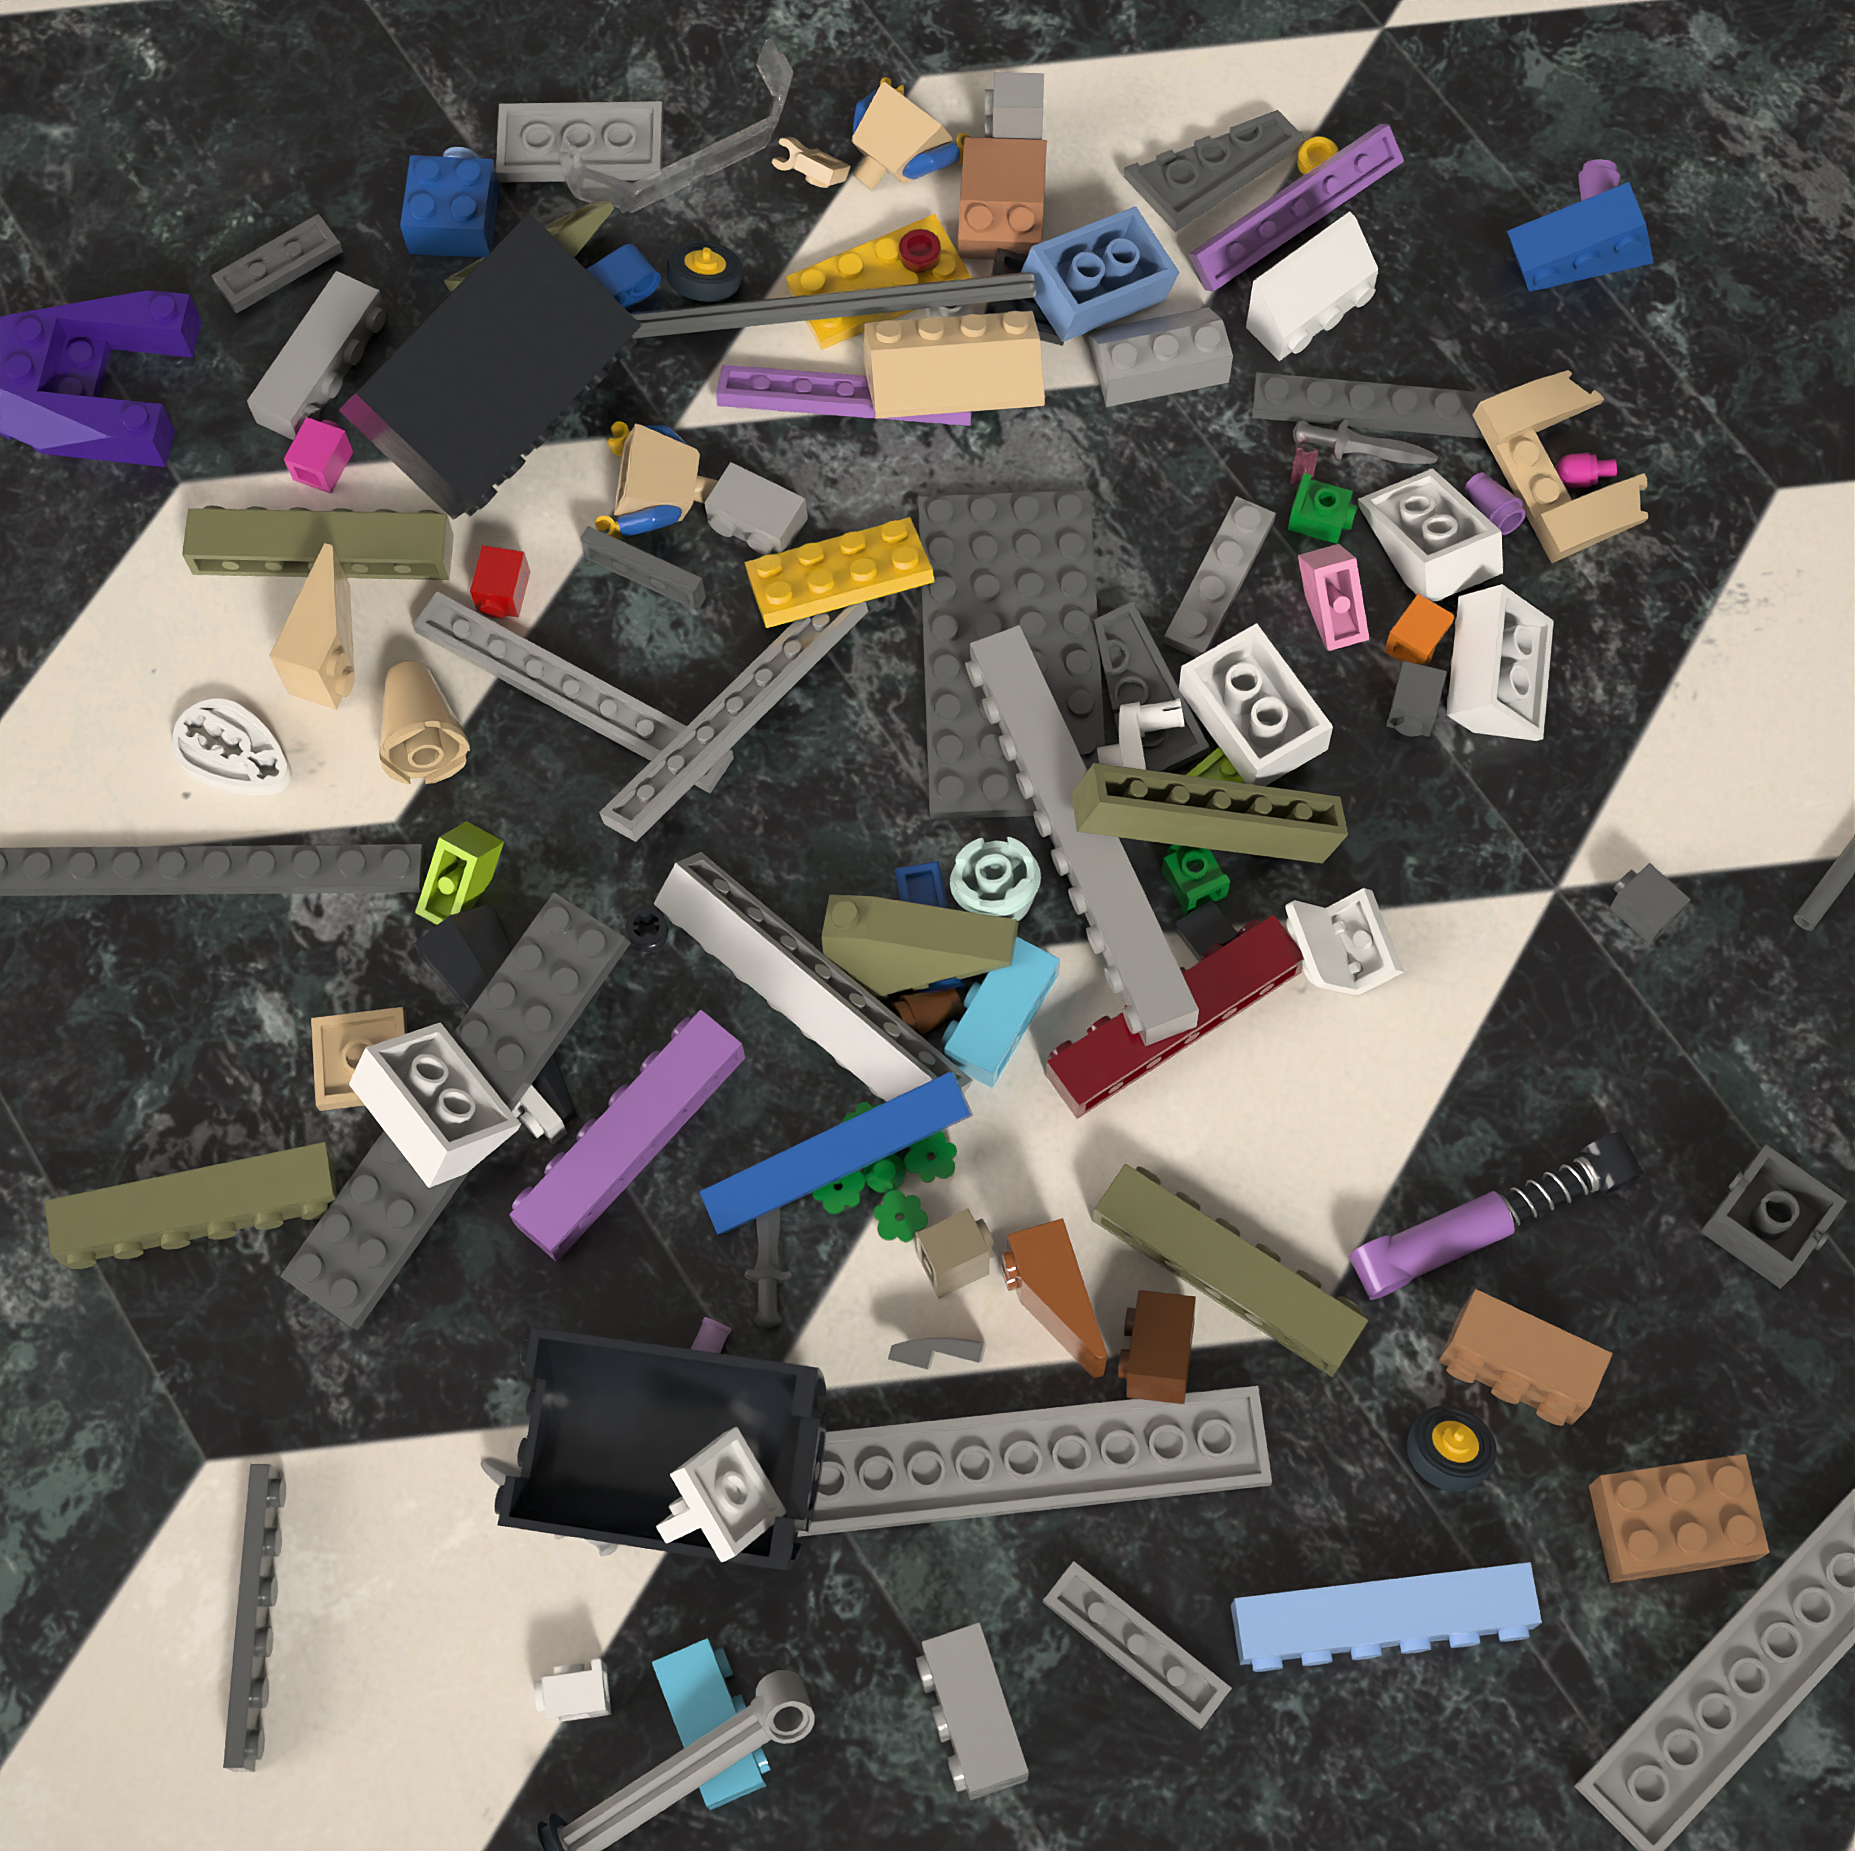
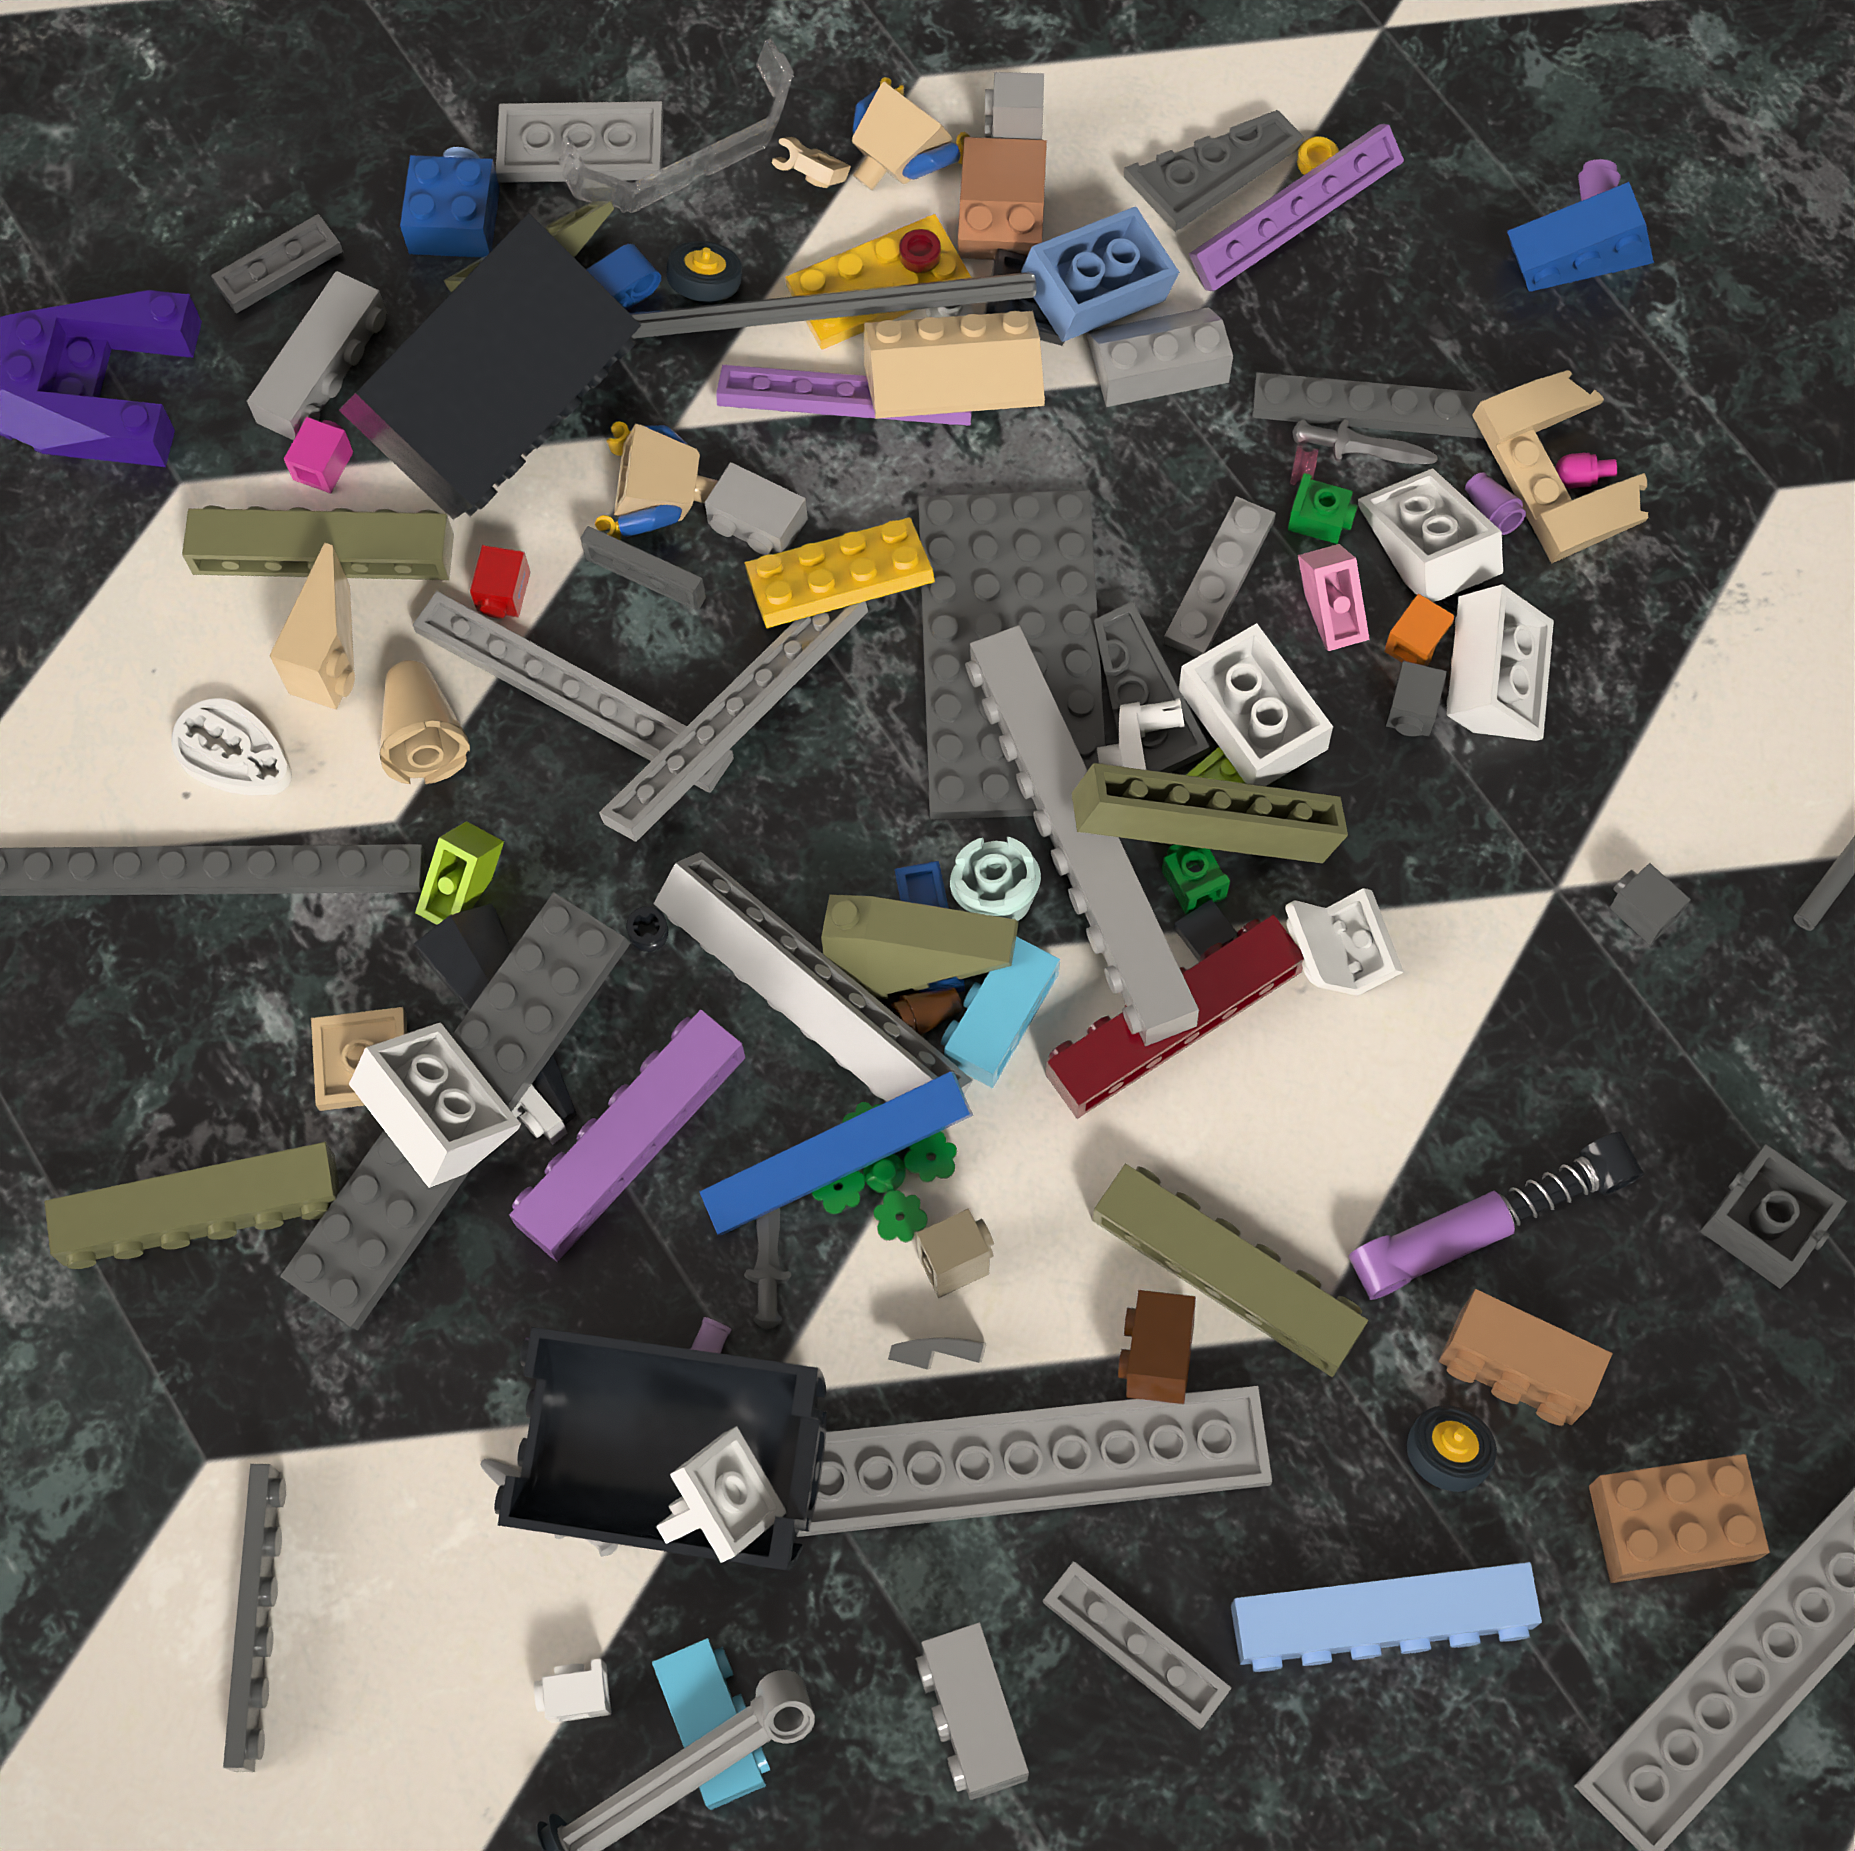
dark orange slope [1000,1218,1108,1379] -> none
white slope [1246,212,1378,361] -> none

